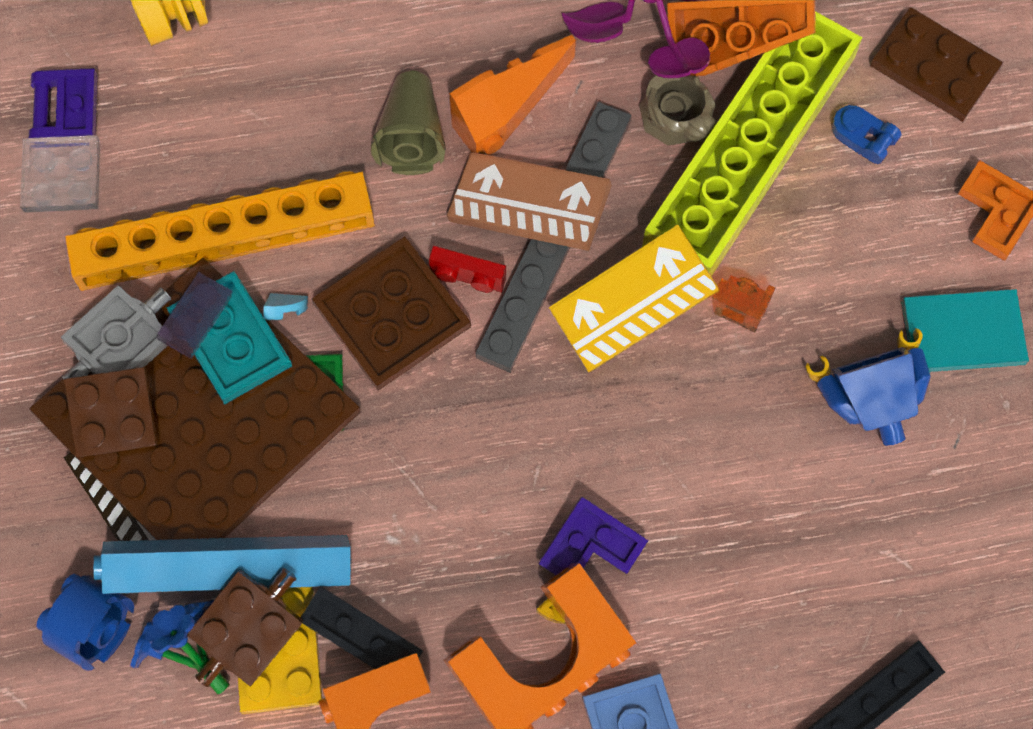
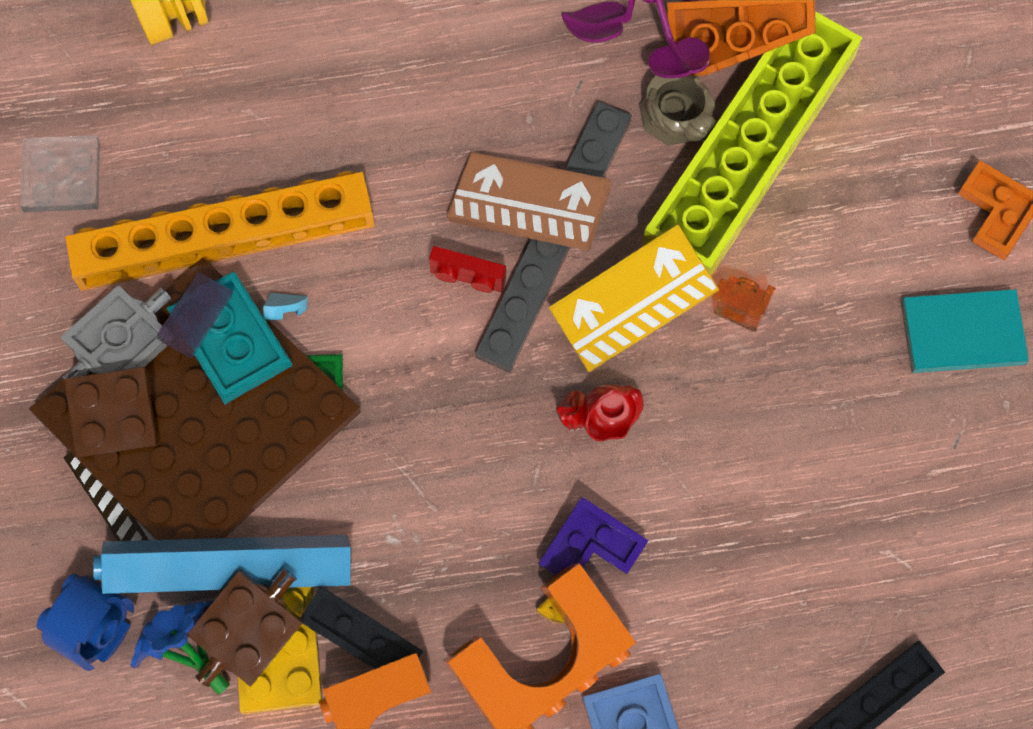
dark purple plate [28,69,97,147] -> none
reddish brown plate [312,236,471,391] -> none
olive cone [371,70,446,175] -> none
orange wedge [449,35,576,155] -> none
torso [806,328,931,446] -> none
blue plate [832,105,902,164] -> none
reddish brown plate [870,7,1003,122] -> none
none -> red hair [556,384,644,442]

